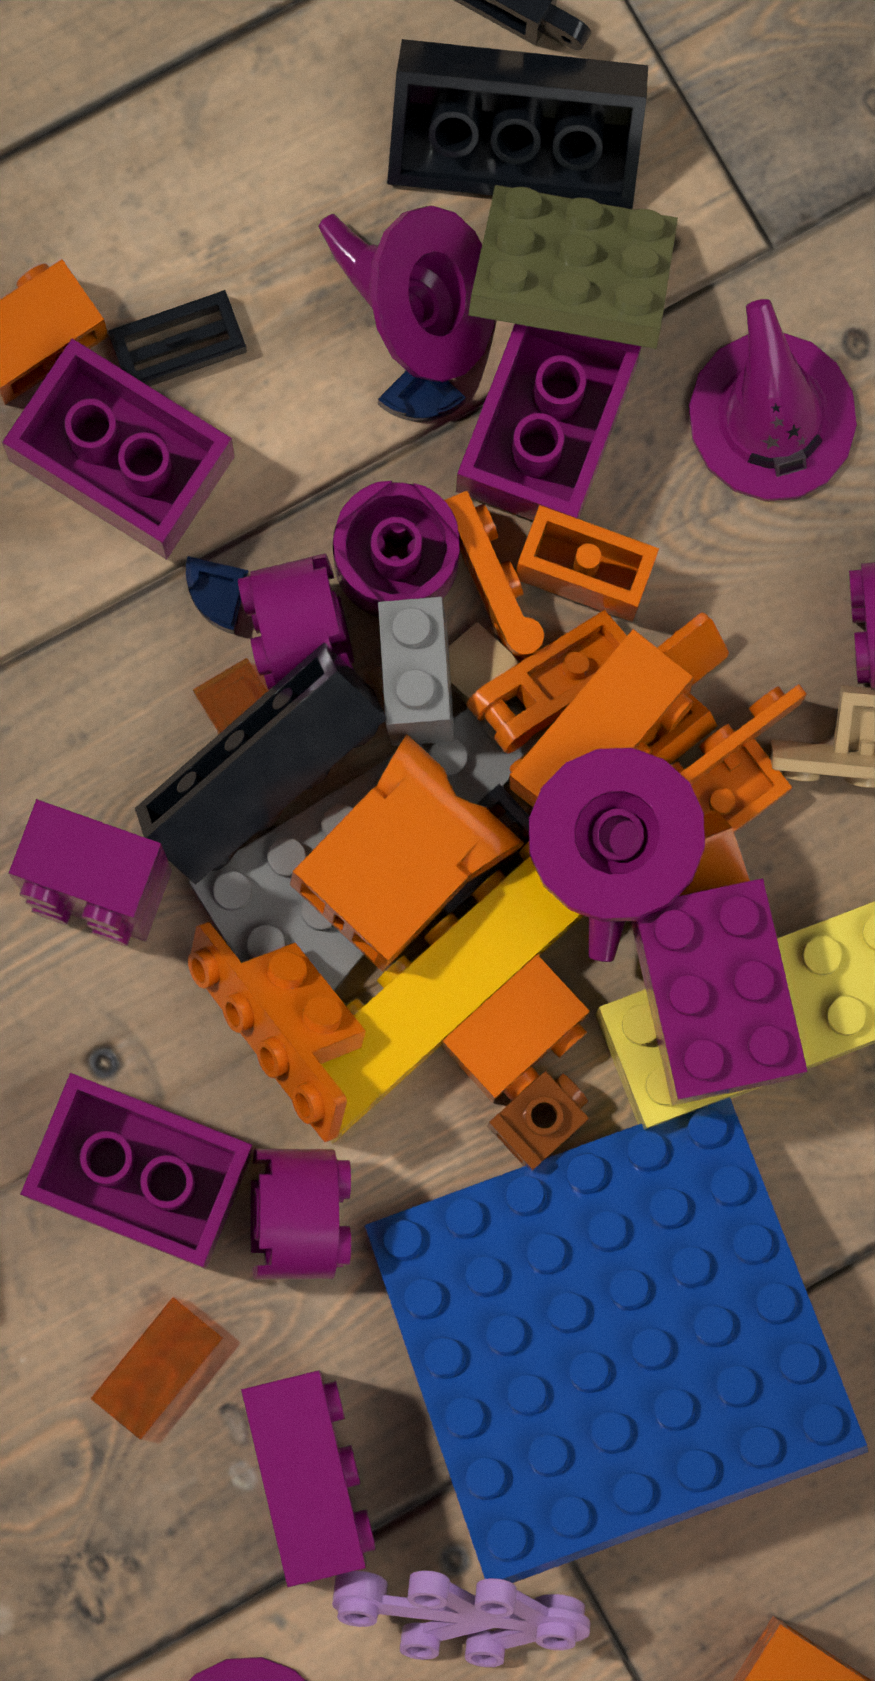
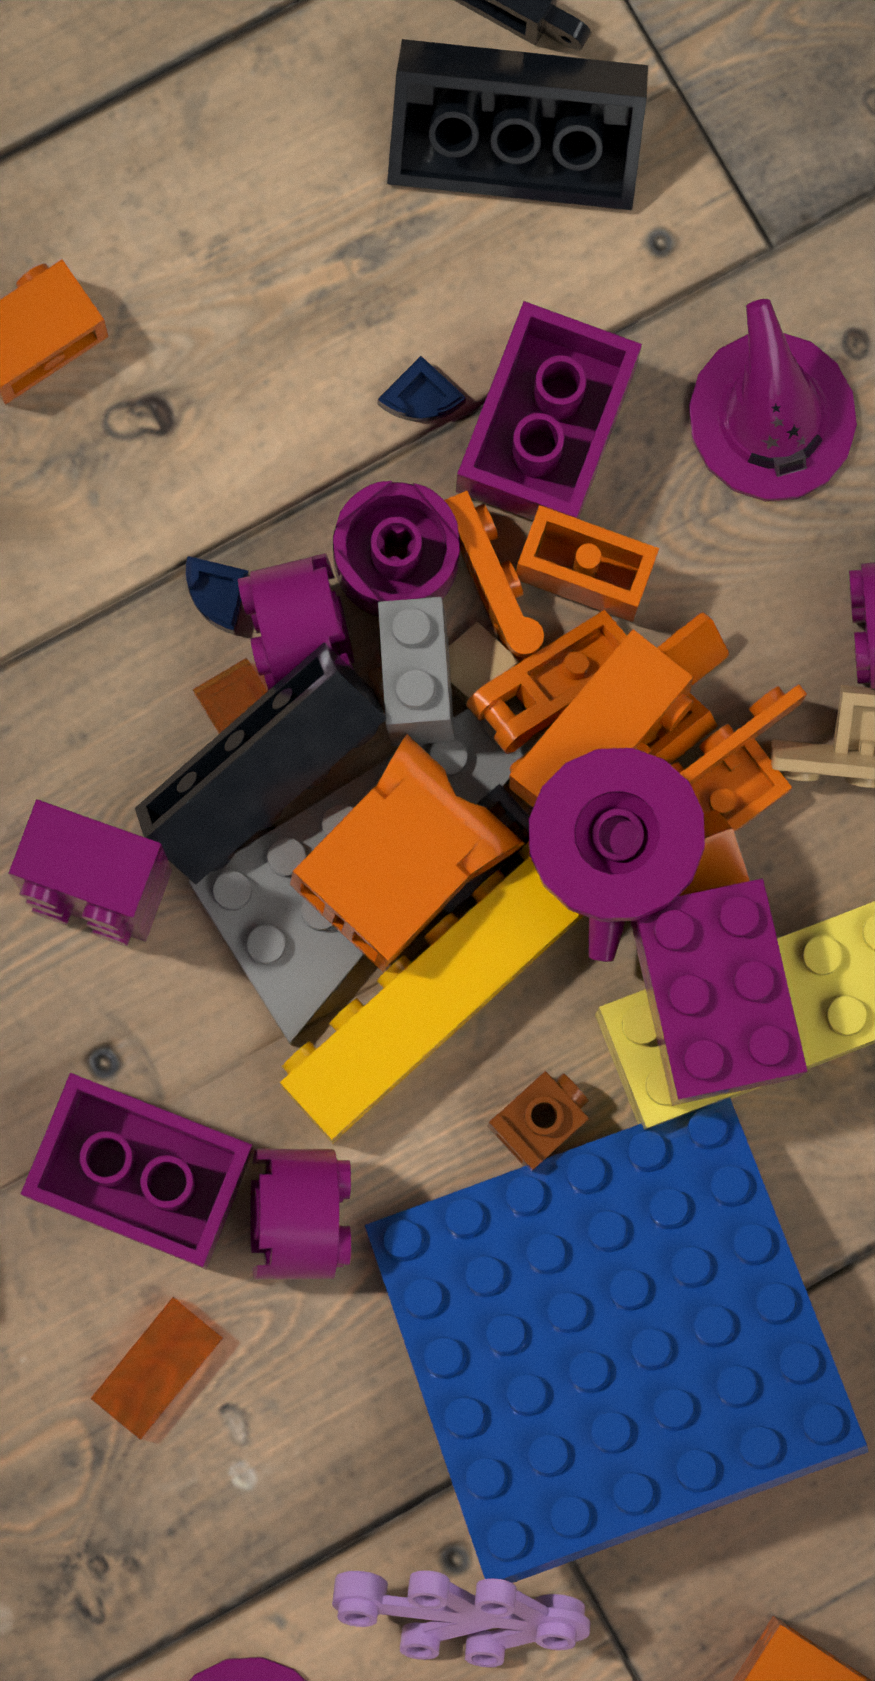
magenta brick [2,338,235,560] -> none
black tile [108,290,247,387] -> none
orange bracket [188,922,366,1142] -> none
magenta brick [241,1370,376,1588] -> none
magenta piece [318,205,495,382] -> none
orange brick [441,954,590,1103] -> none
olive plate [468,185,678,349] -> none

